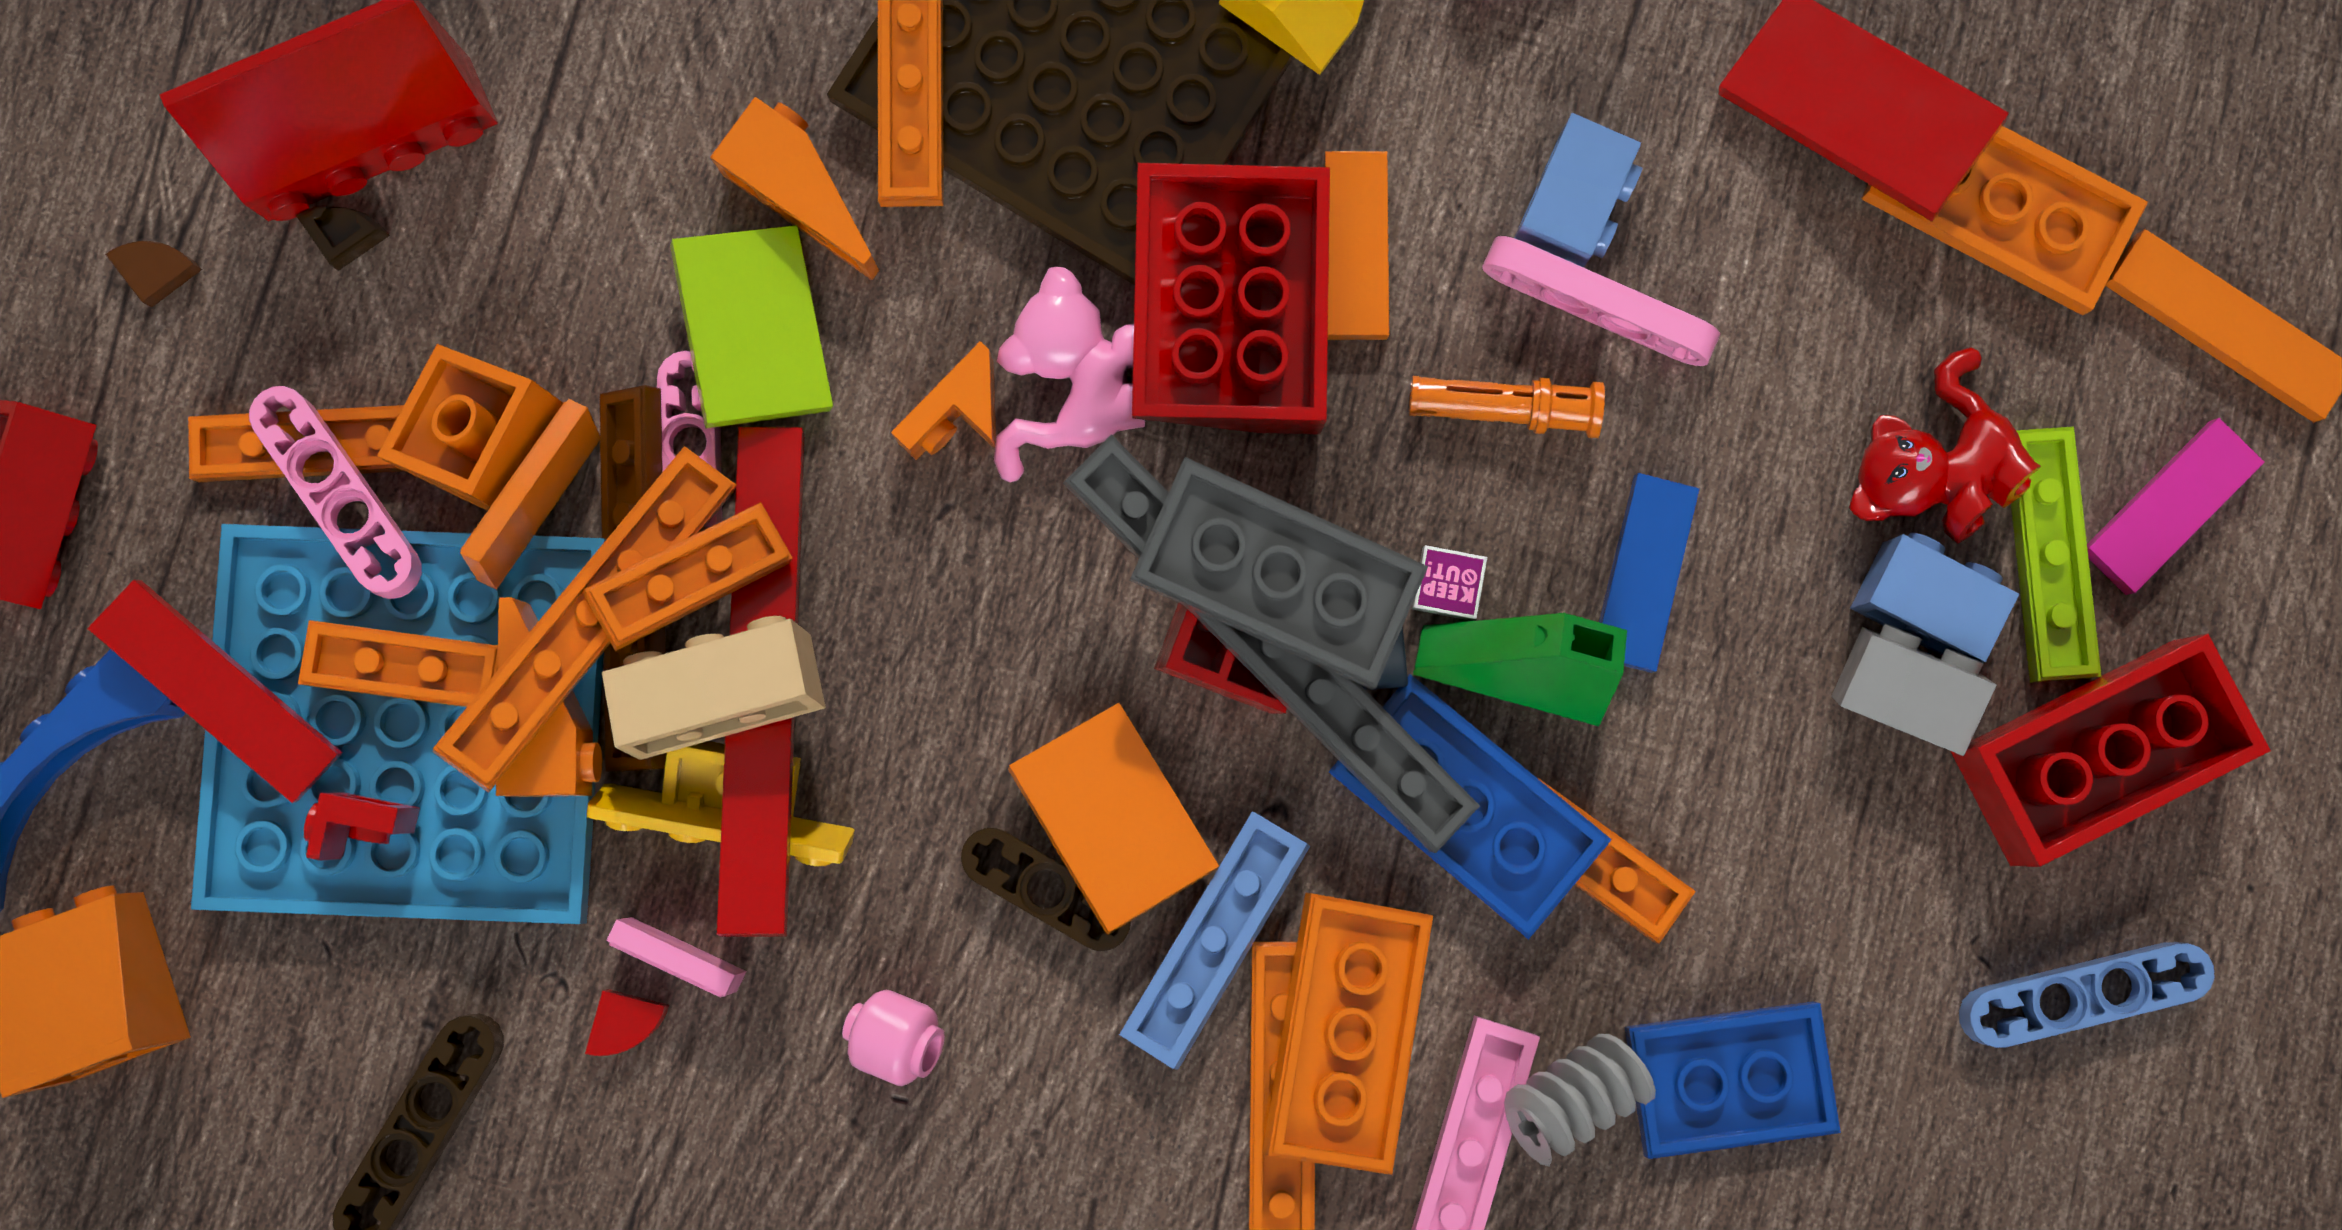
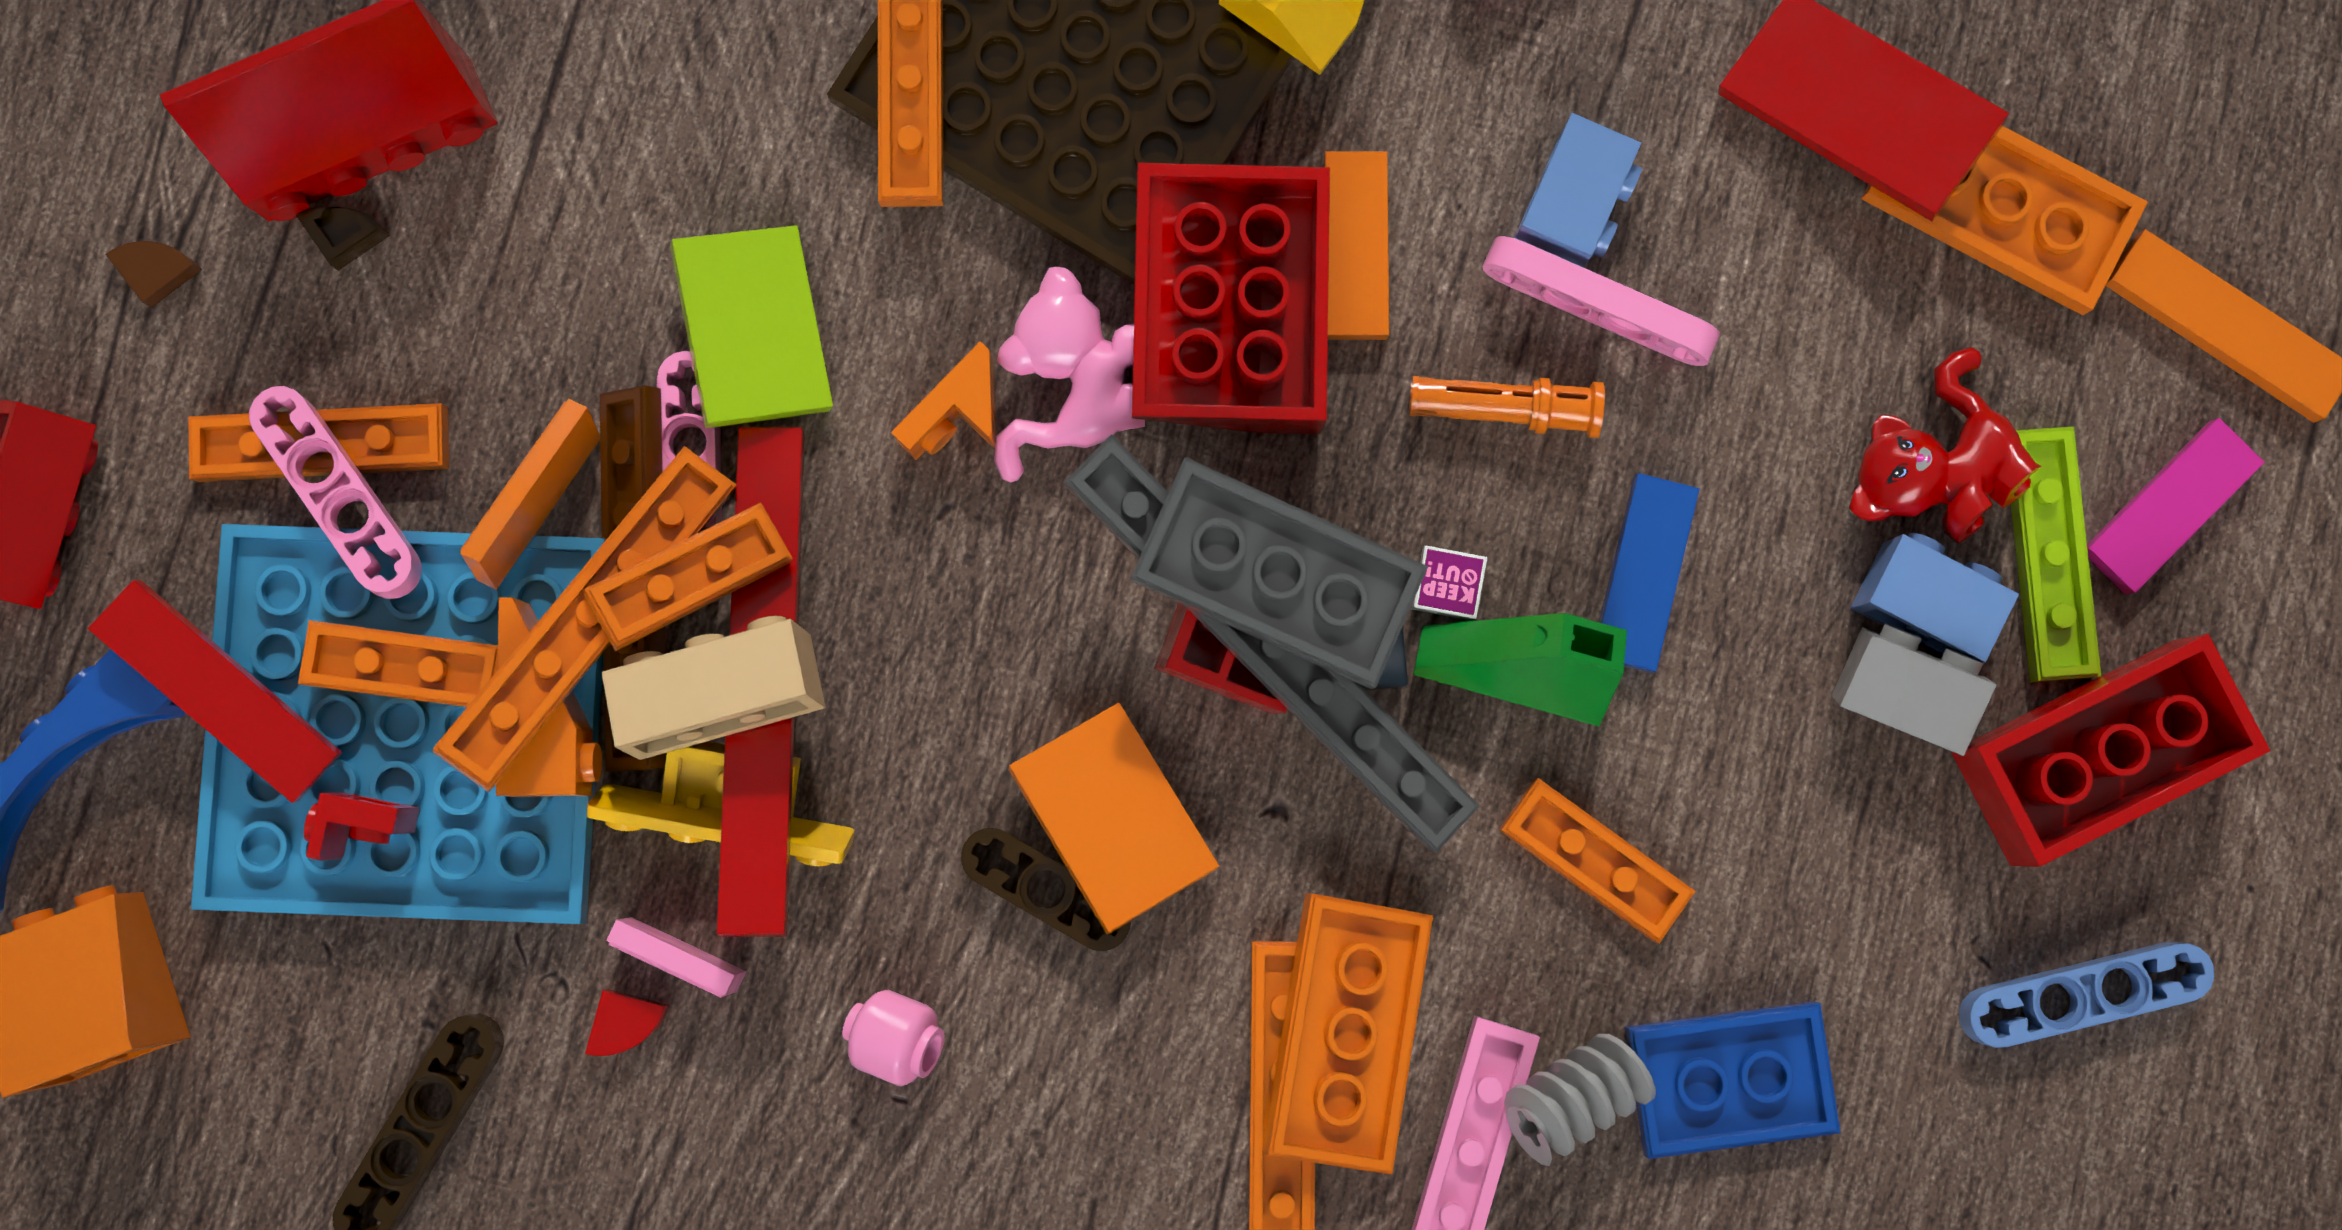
orange slope [377,344,563,510] -> none
orange slope [710,97,879,280] -> none
medium blue plate [1119,811,1310,1070] -> none
blue tile [1329,674,1612,940] -> none

